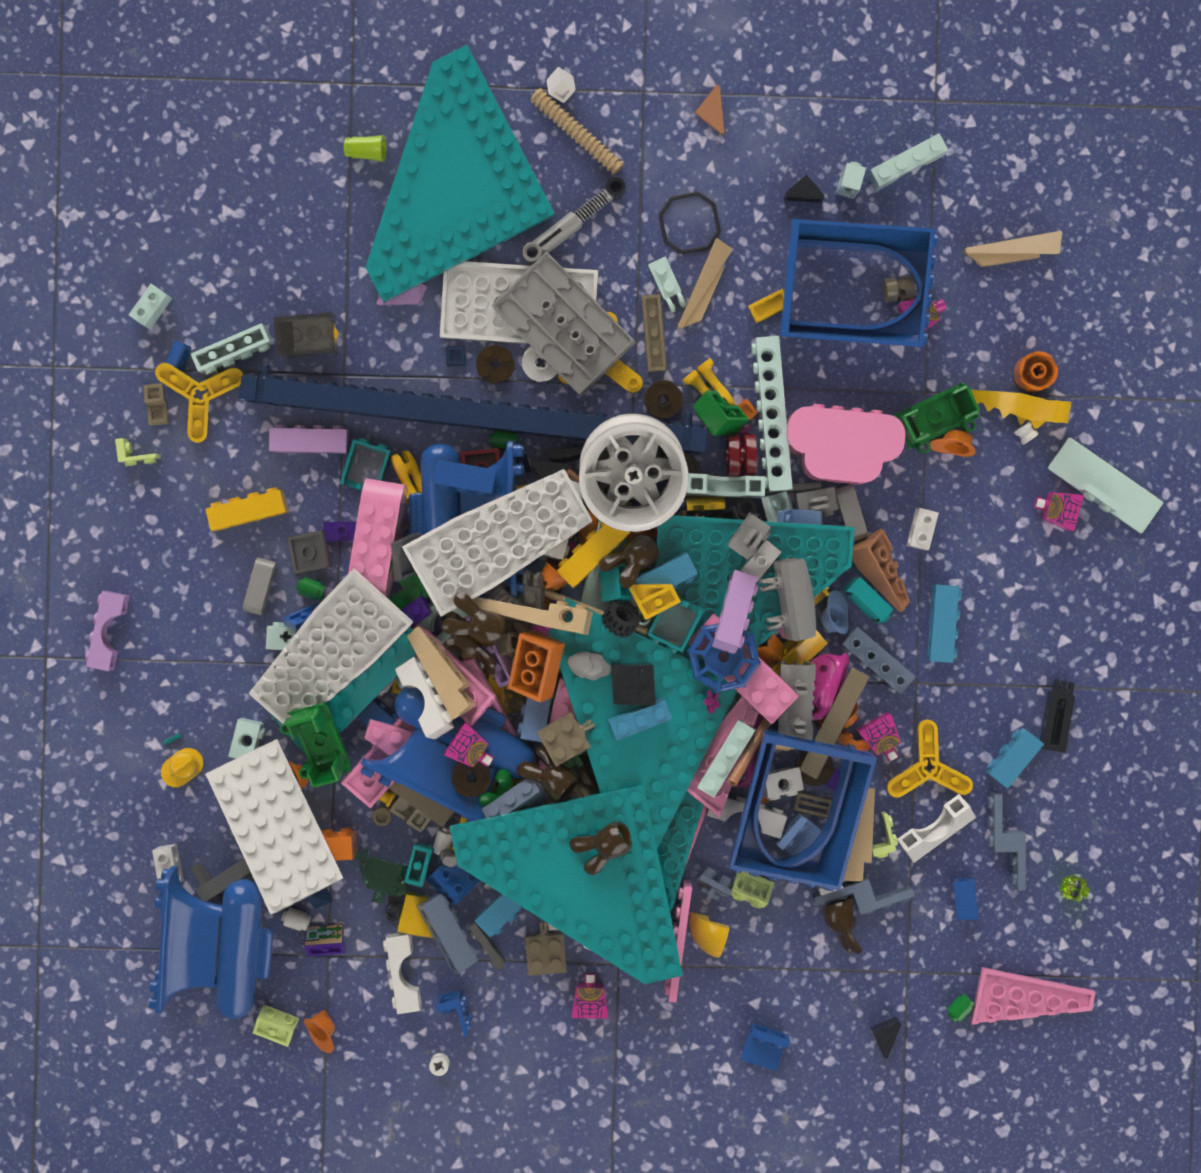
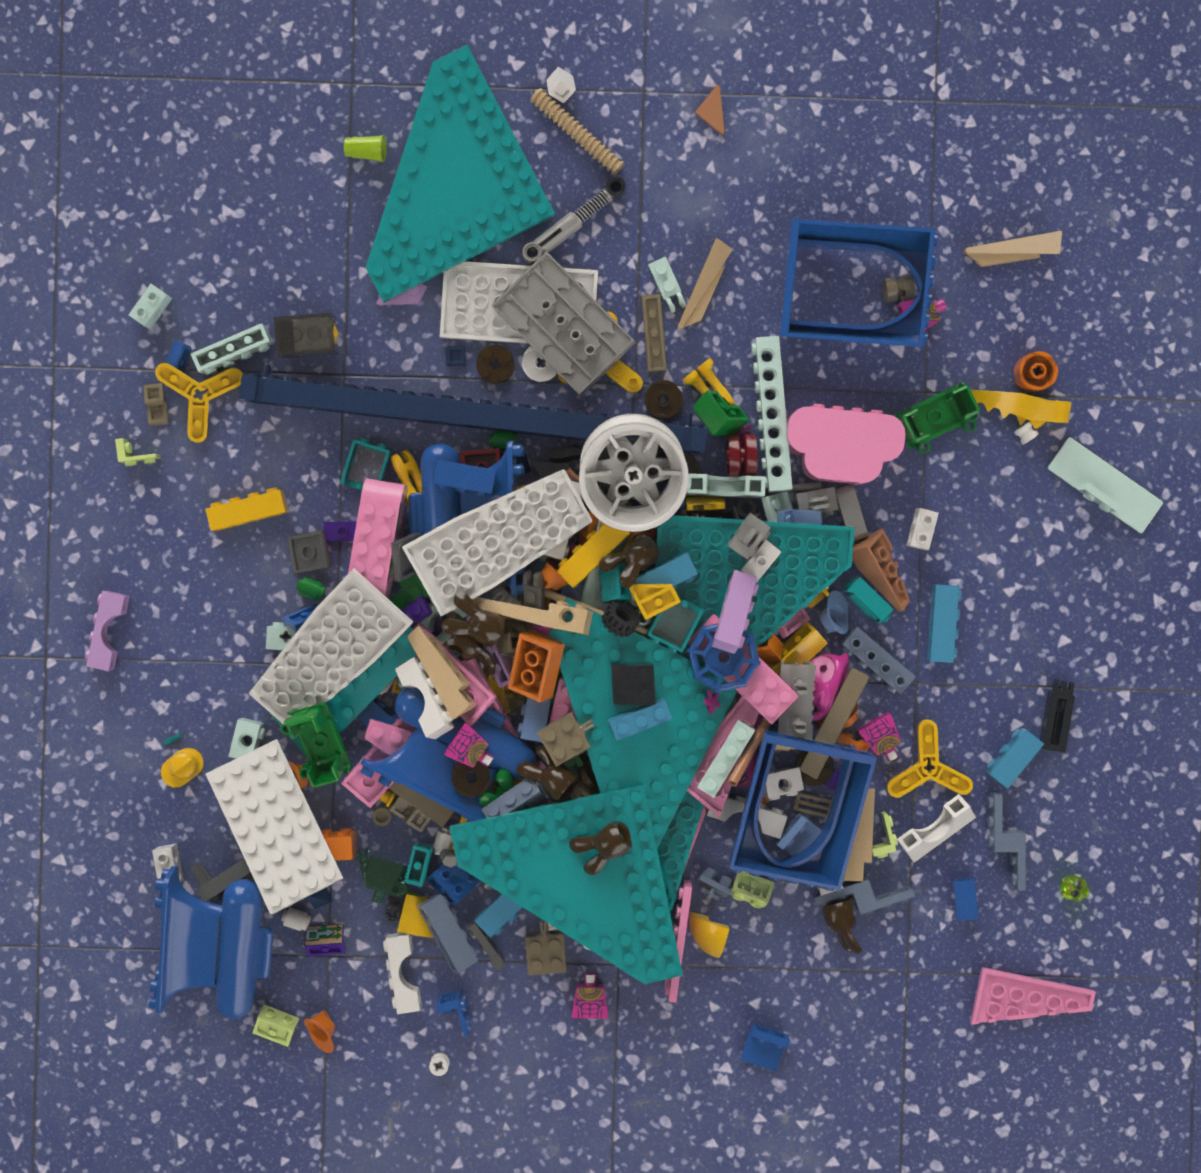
light grey beam [243,557,277,616] -> none
lavender brick [269,425,349,454] -> none
light grey arm [567,651,611,680] -> none
black piece [659,192,721,254] -> none
orange tile [737,398,758,420] -> none
yellow plate [748,289,785,324] -> none
light grey piece [759,558,816,641] -> none
black slope [783,174,824,203] -> none
light aqua brick [836,162,866,199] -> none
light aqua arch [867,133,948,191] -> none
black slope [870,1017,902,1059] -> none
orange piece [930,430,976,457] -> none
green brick [947,994,975,1023] -> none
torso [1034,492,1084,531] -> none

